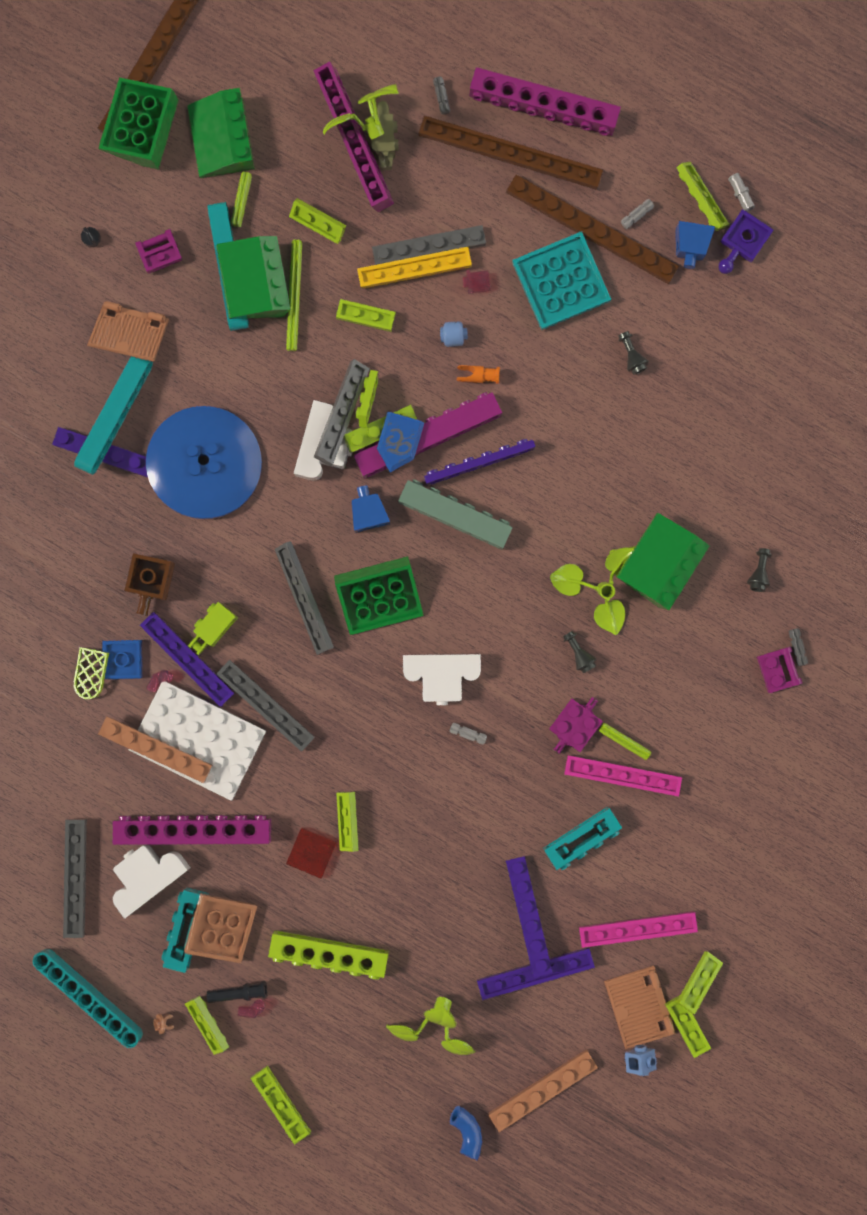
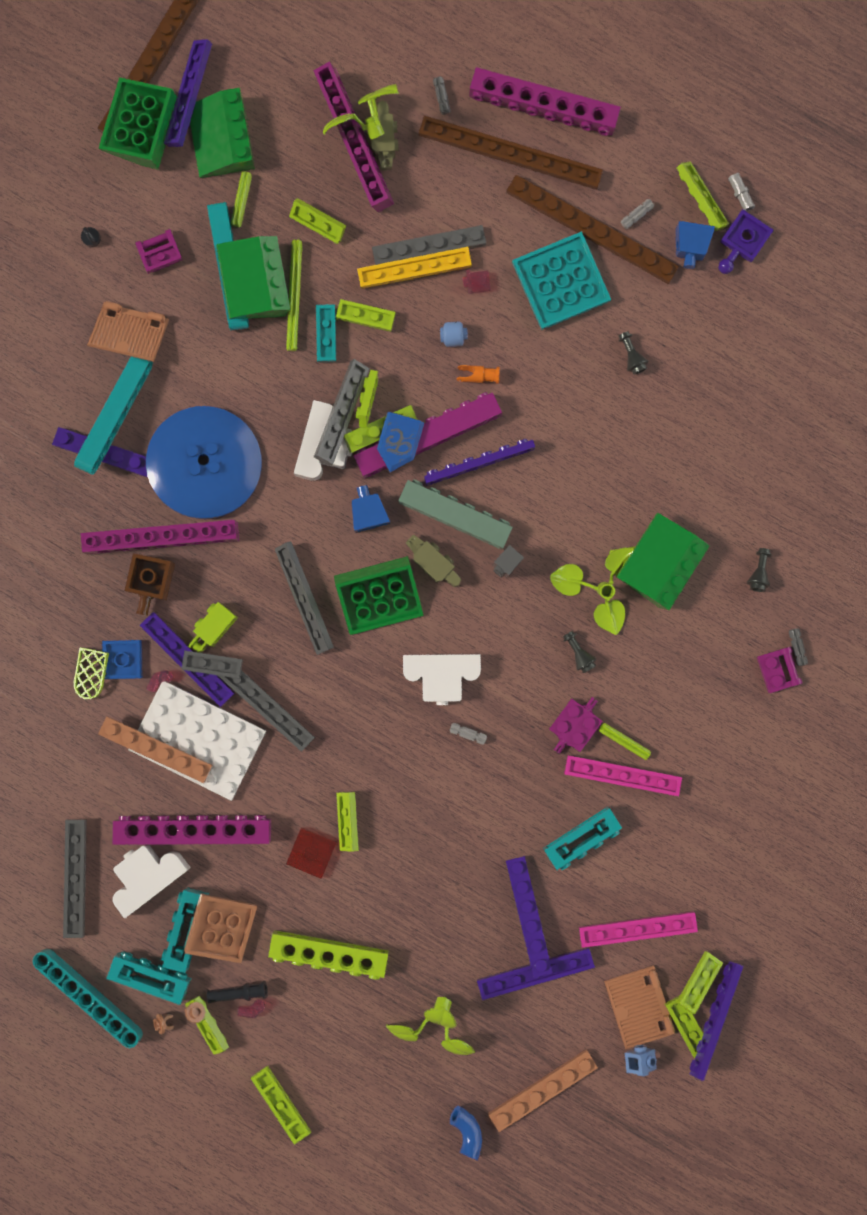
none -> magenta brick [81,520,239,555]
none -> teal brick [106,951,192,1005]
none -> dark purple plate [164,39,212,147]
none -> dark grey plate [181,651,243,679]
none -> nougat plate [185,1002,205,1023]
none -> teal plate [316,304,336,363]
none -> olive hinge [406,535,461,587]
none -> dark grey brick [492,545,524,578]
none -> dark purple plate [690,961,744,1081]

